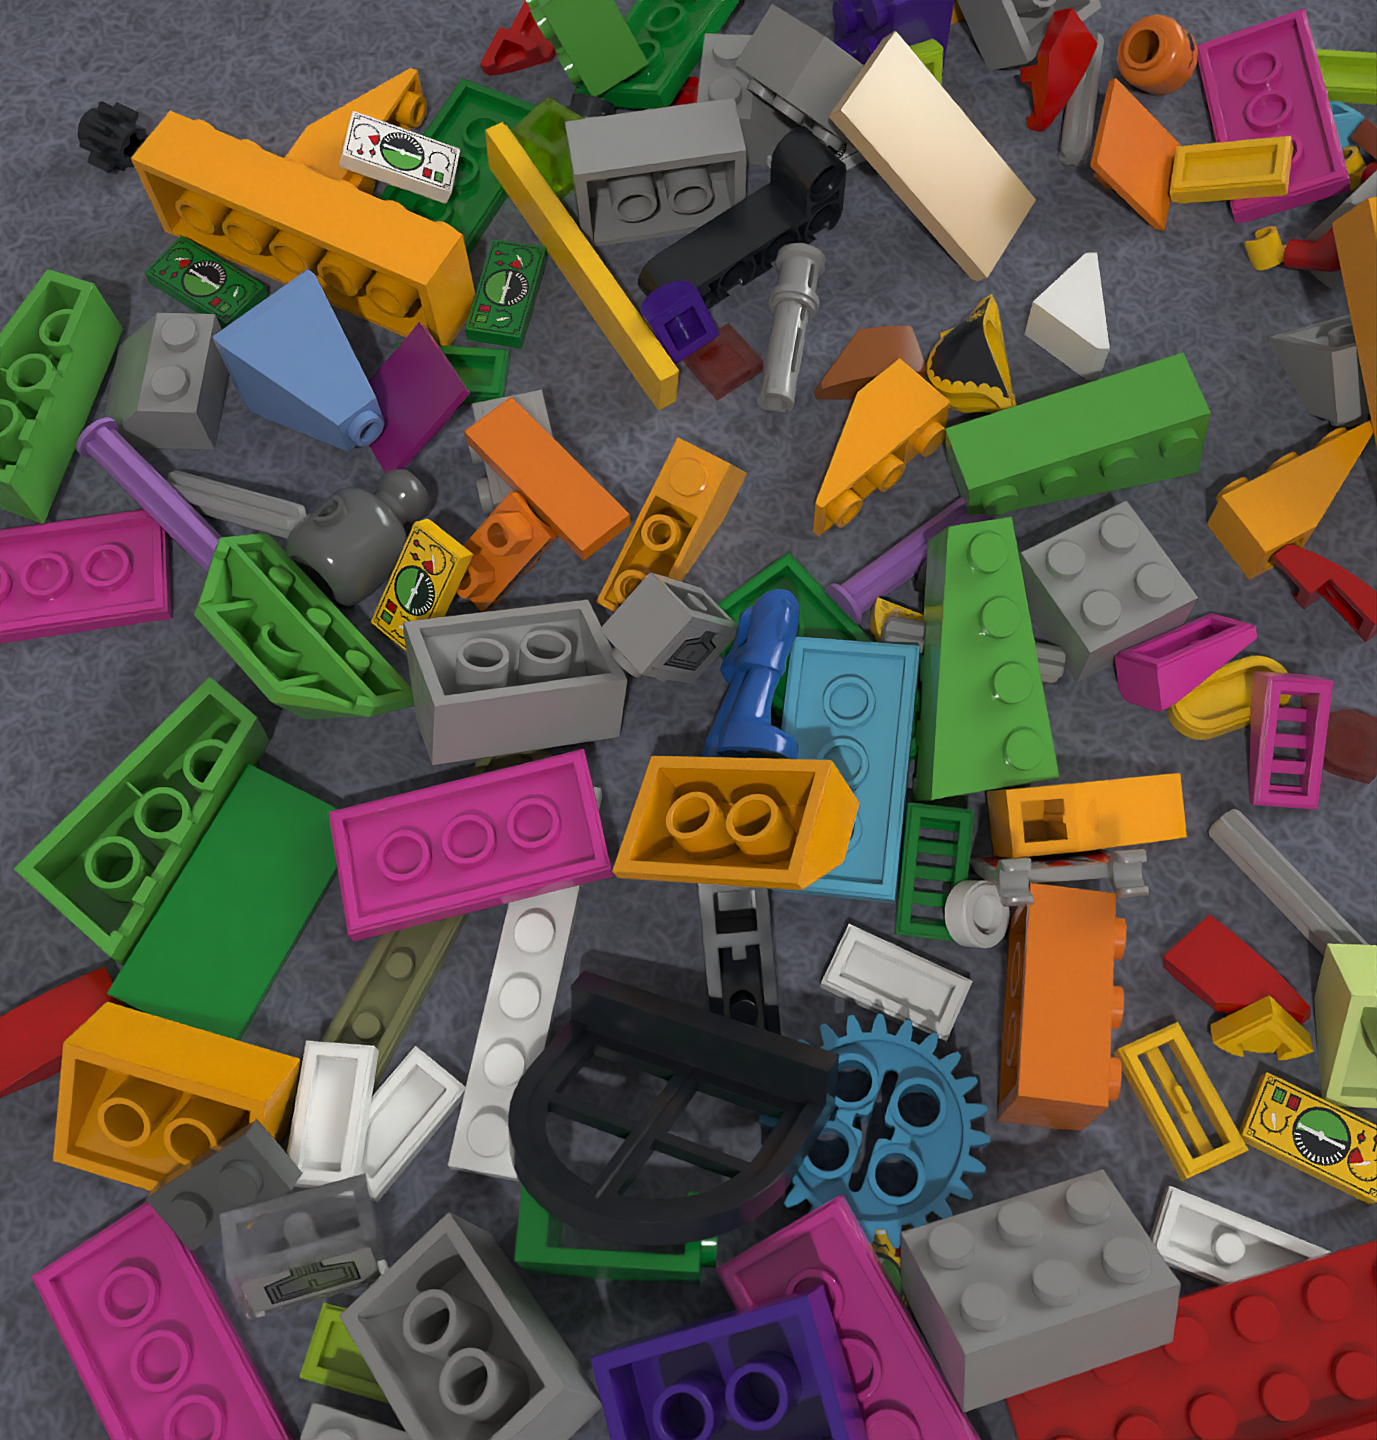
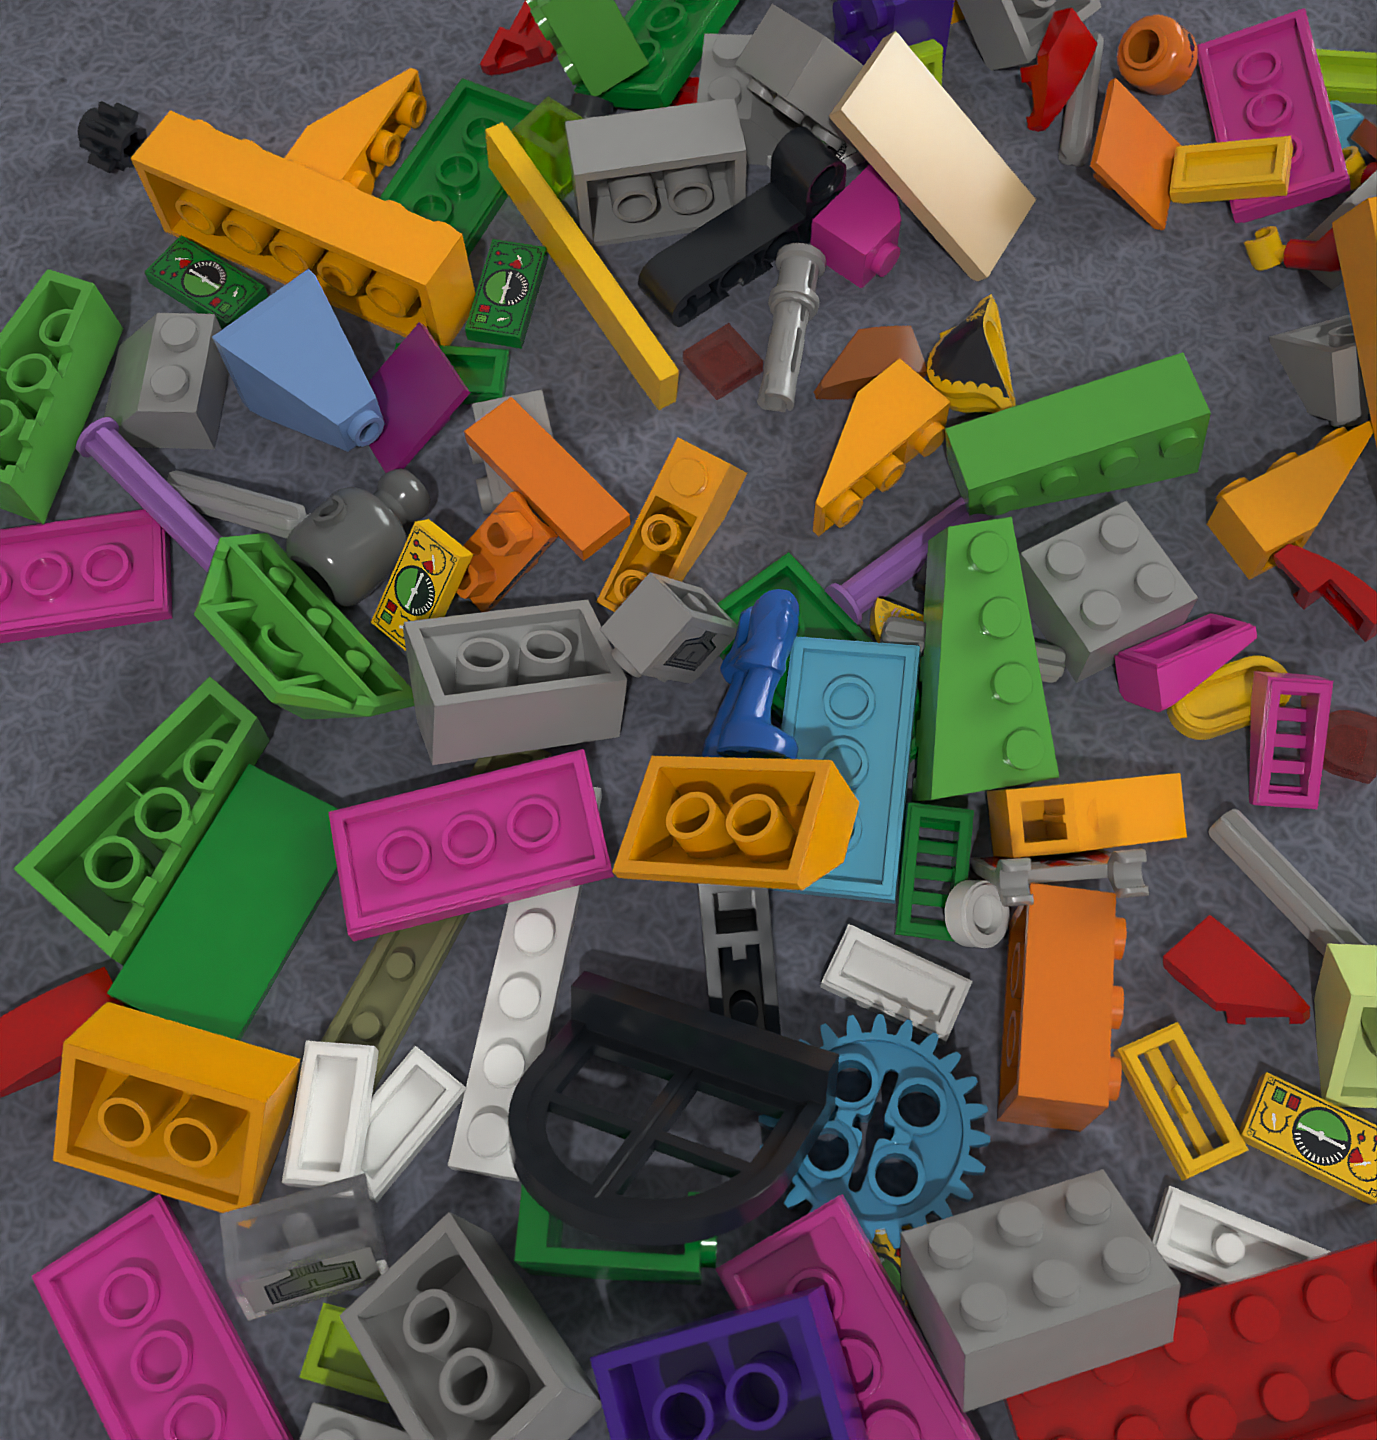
dark grey plate [145,1119,303,1251] -> none
white tile [339,111,460,204] -> none
dark purple brick [640,280,720,364] -> none
white slope [1024,253,1110,380] -> none
yellow tile [1210,995,1314,1060] -> none
none -> dark pink slope [810,164,901,289]

